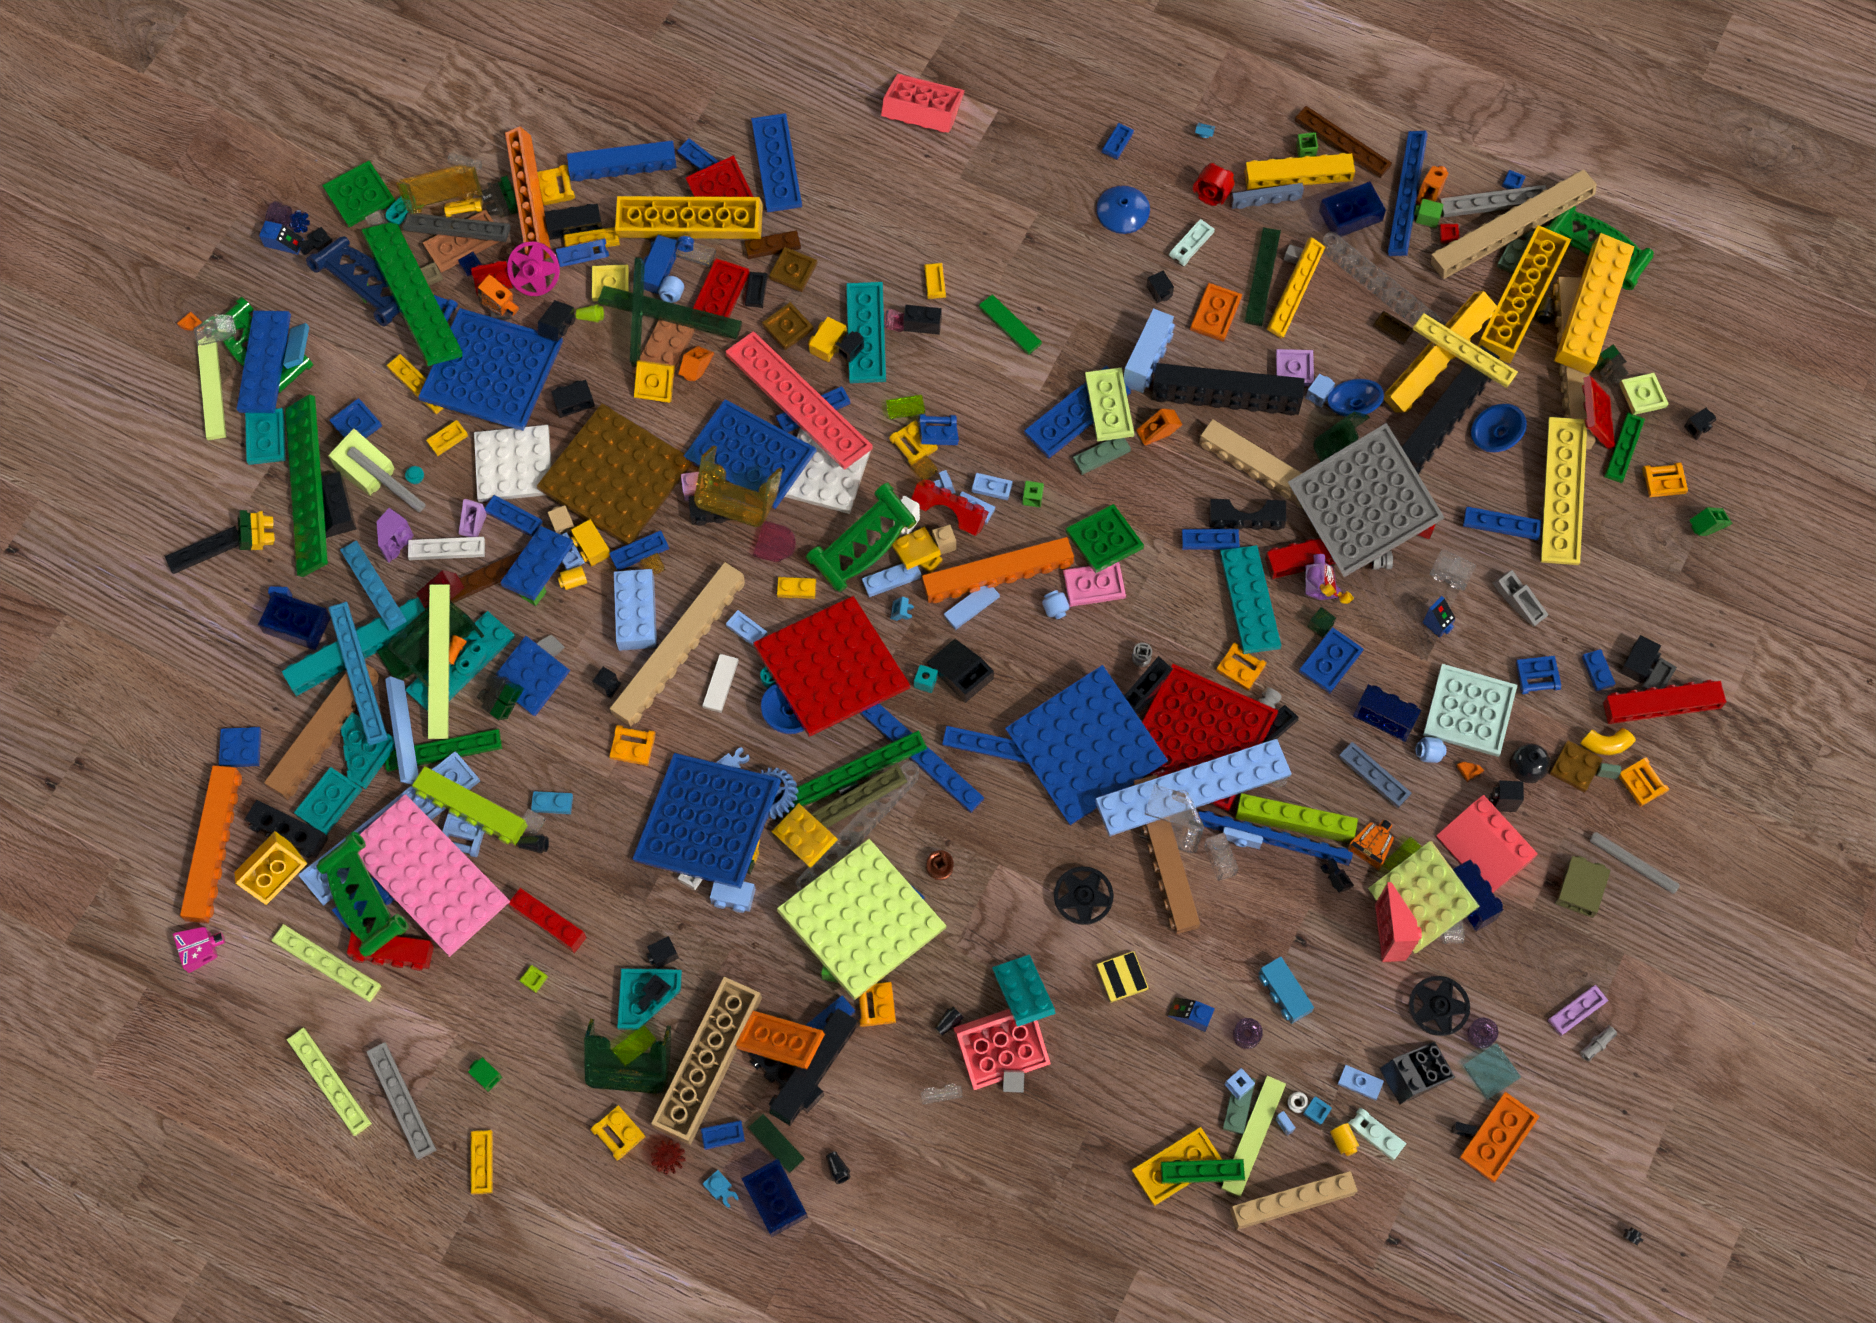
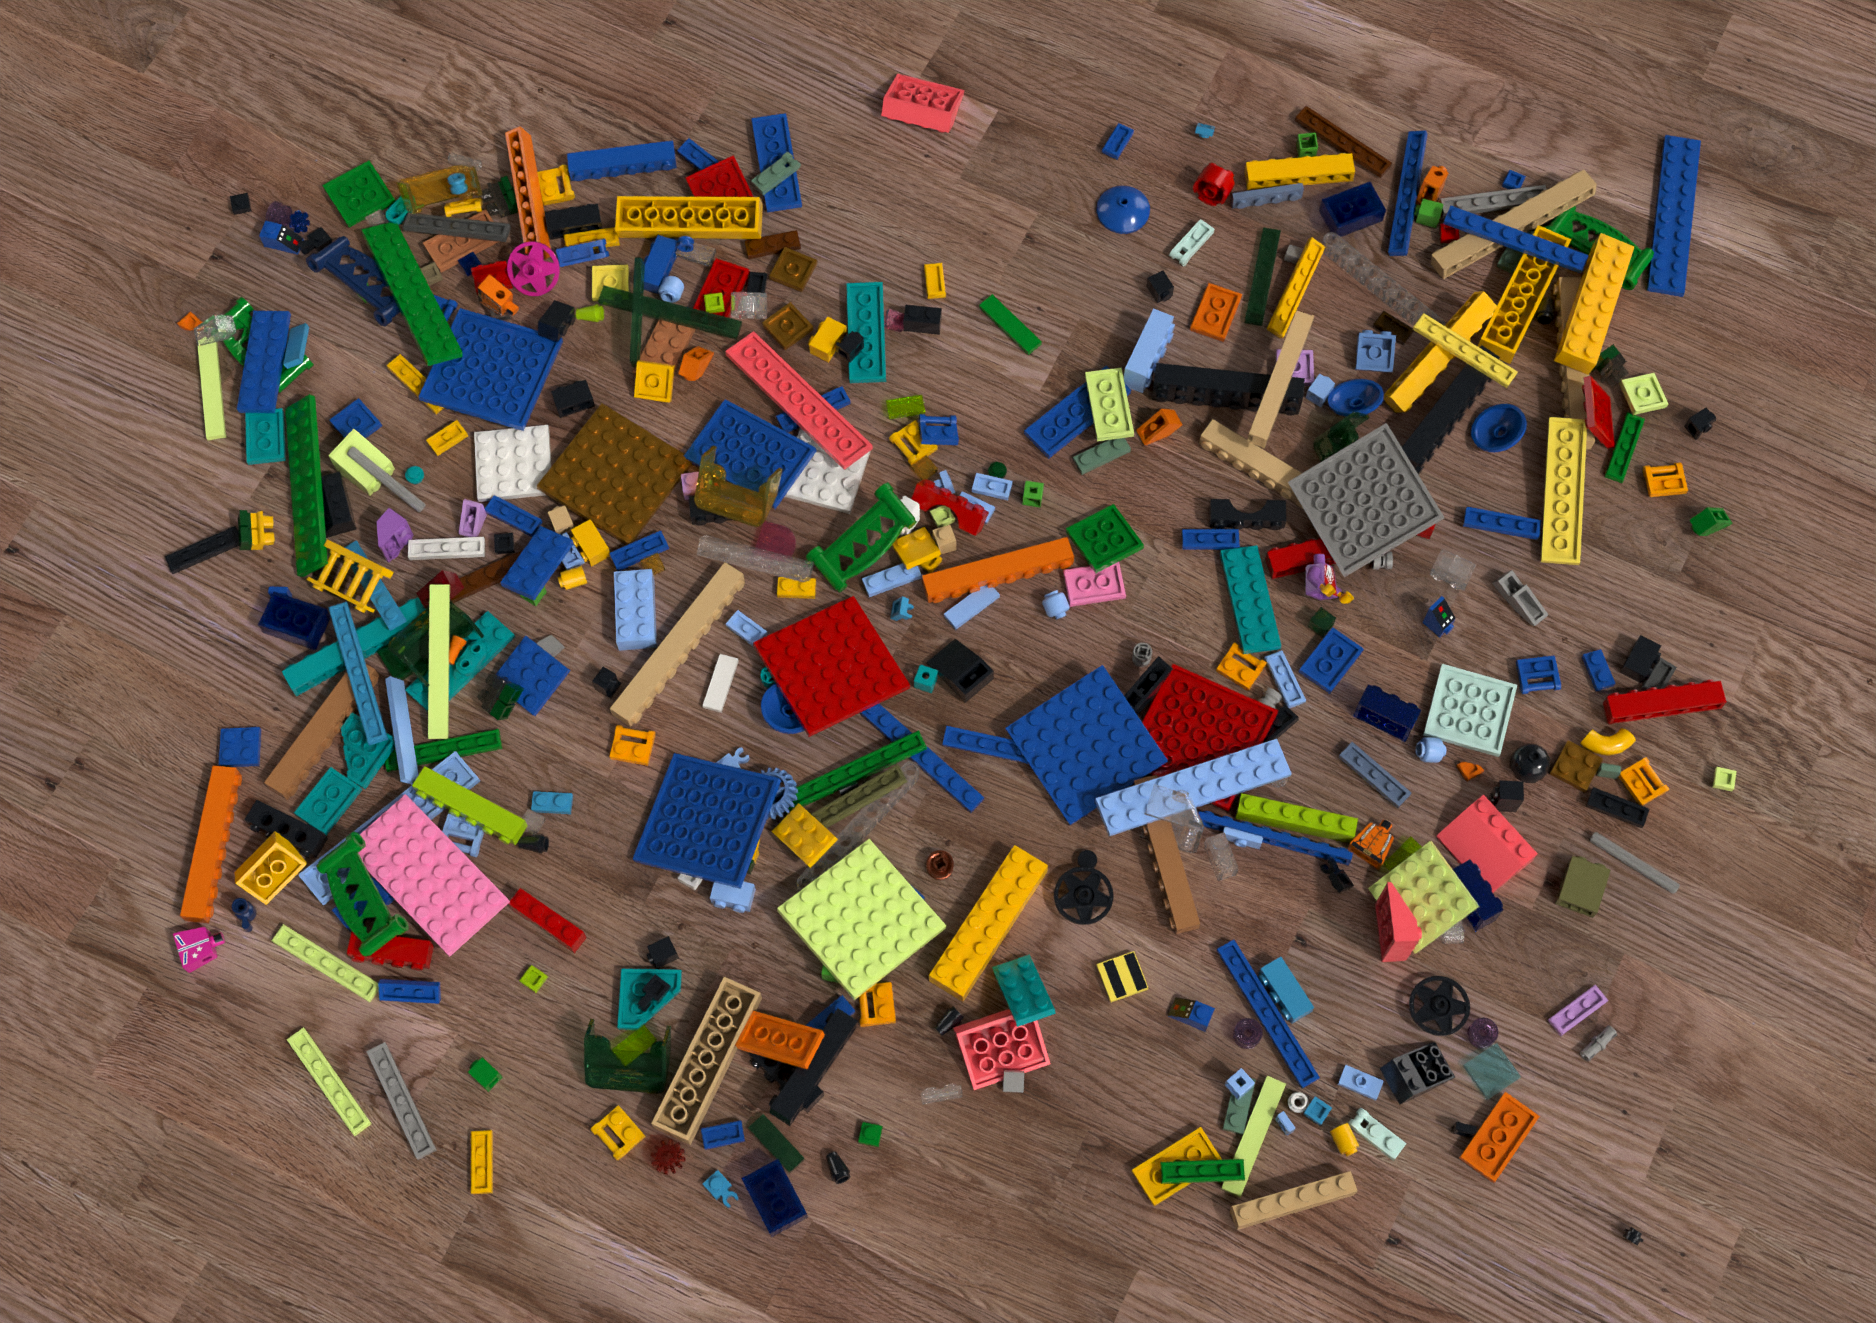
none -> black plate [230,193,252,215]
none -> dark blue piece [232,898,257,932]
none -> yellow fence [307,539,394,613]
none -> blue plate [378,979,441,1004]
none -> dark azure wheel [447,173,468,194]
none -> black plate [494,533,515,555]
none -> clear brick [697,535,814,582]
none -> lime tile [704,293,725,314]
none -> clear brick [730,292,767,319]
none -> sand green plate [751,152,801,195]
none -> green plate [858,1122,883,1147]
none -> yellow brick [929,845,1048,1002]
none -> yellowish green plate [930,505,955,528]
none -> dark green plate [988,462,1007,479]
none -> black tile [1077,850,1097,868]
none -> blue plate [1216,940,1320,1089]
none -> tan tile [1247,311,1314,449]
none -> light blue tile [1264,650,1306,709]
none -> medium blue plate [1355,330,1396,373]
none -> blue plate [1443,205,1589,274]
none -> black plate [1586,787,1650,828]
none -> blue plate [1647,135,1701,297]
none -> yellowish green plate [1712,767,1736,791]

